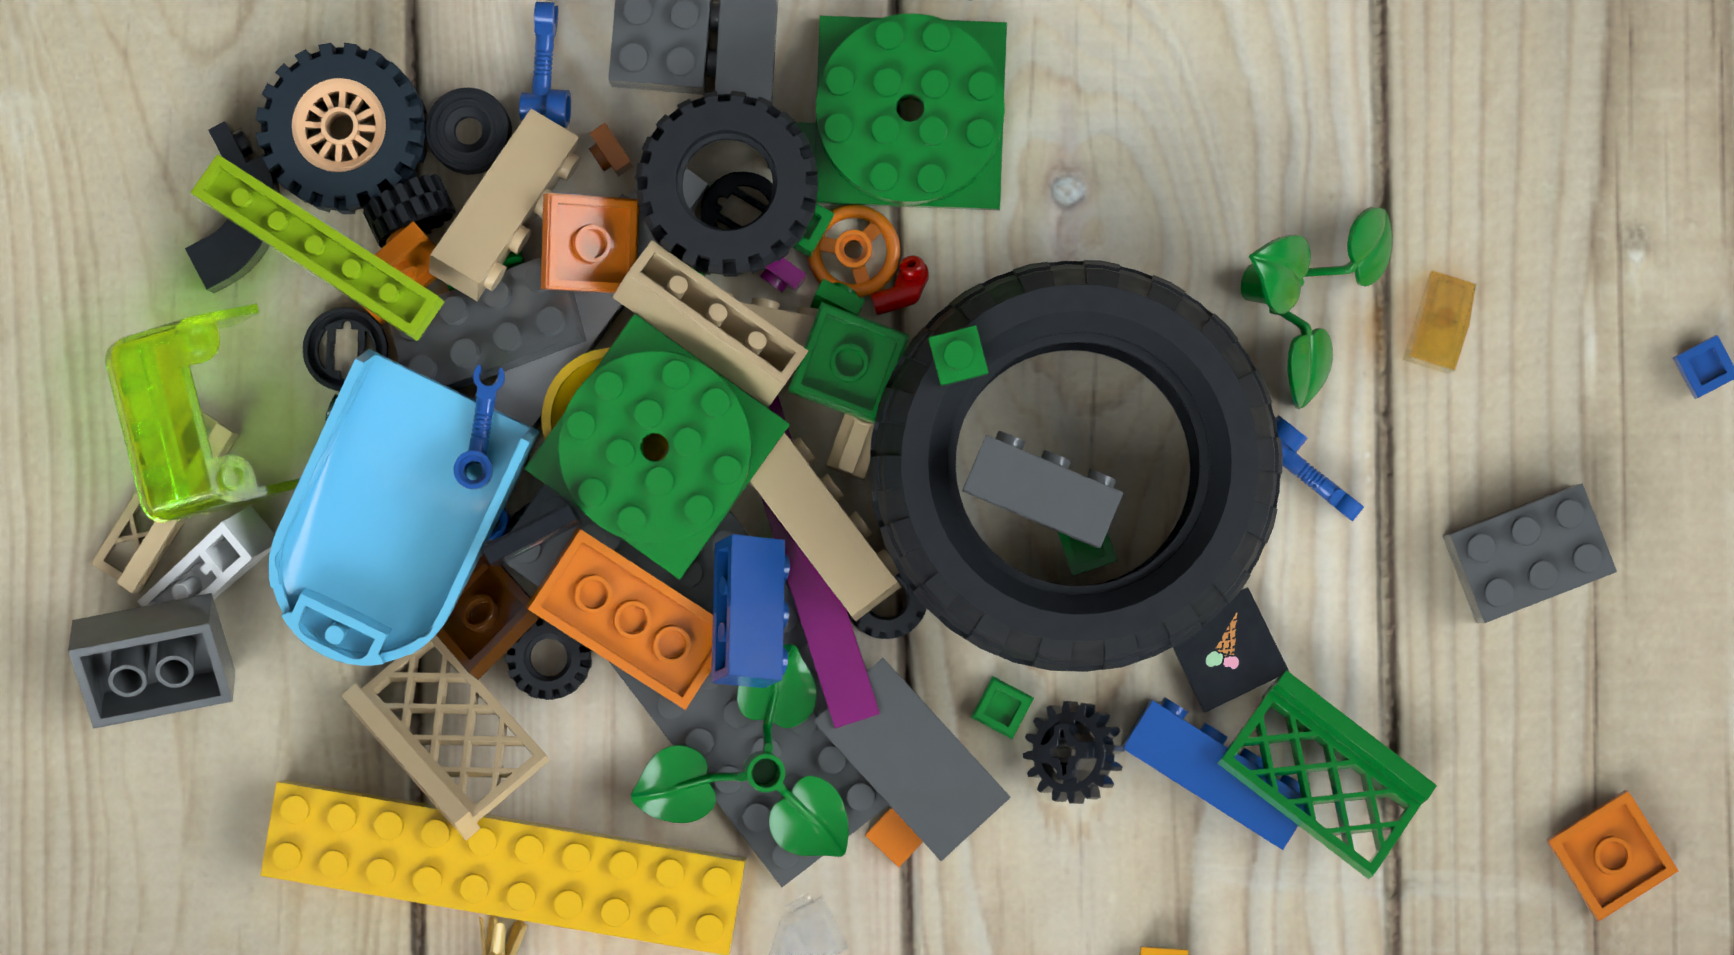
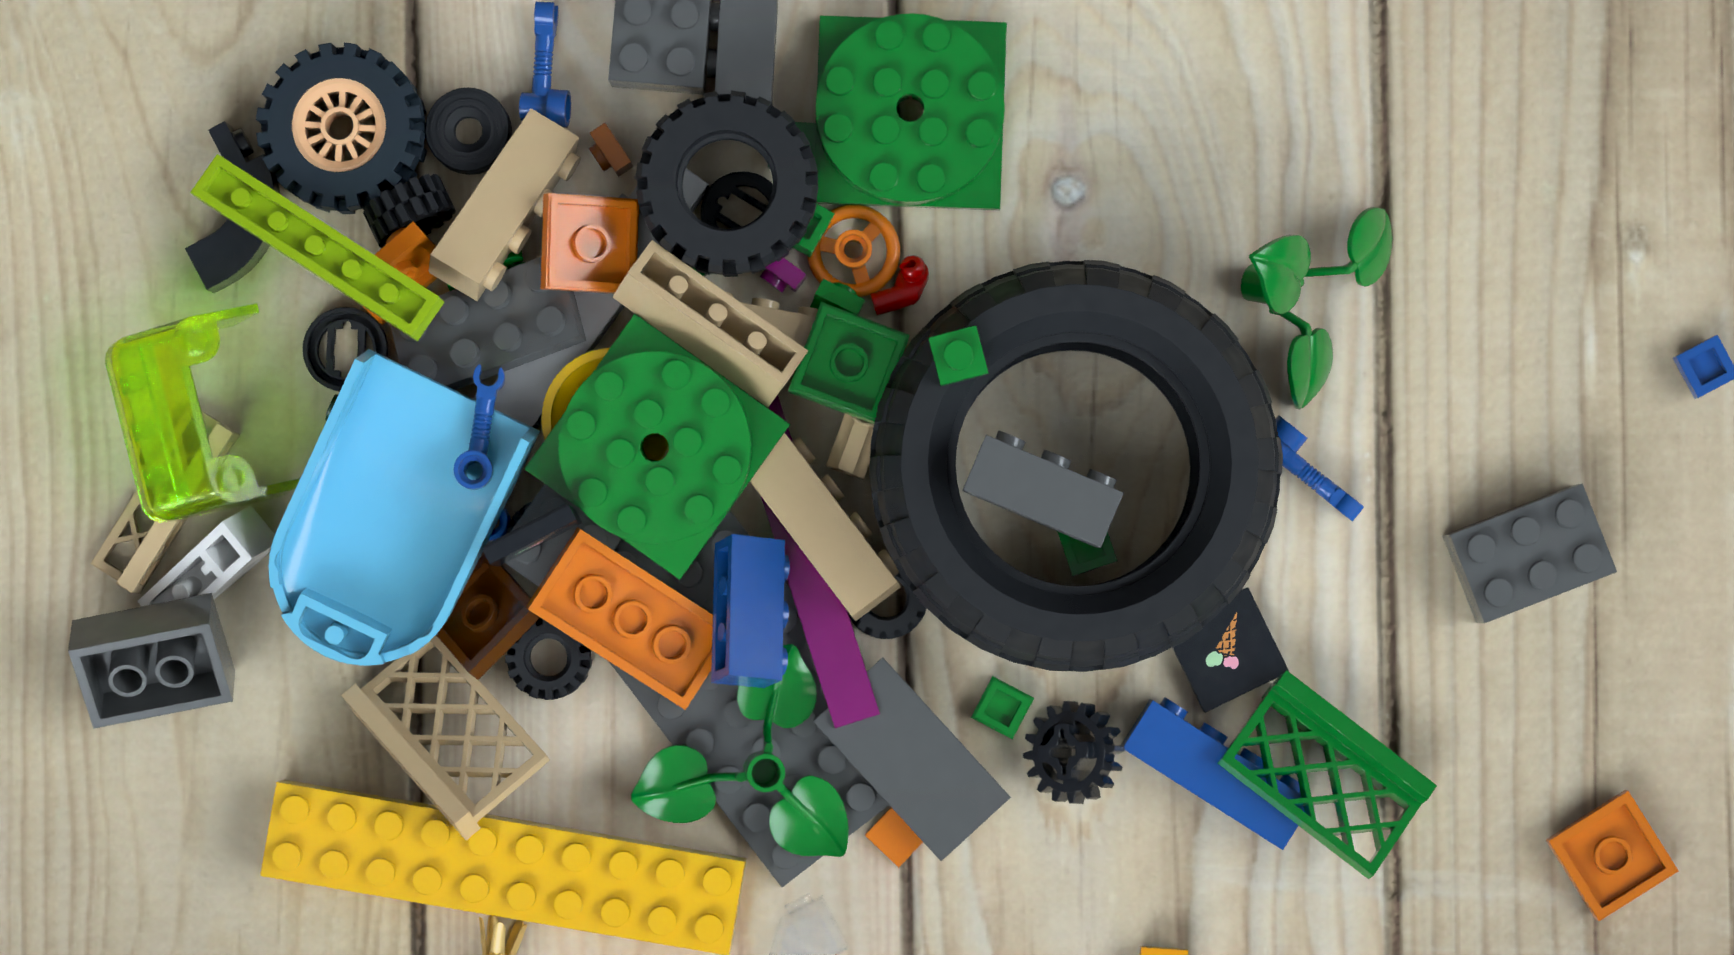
clear yellow slope [1403,270,1476,374] -> none

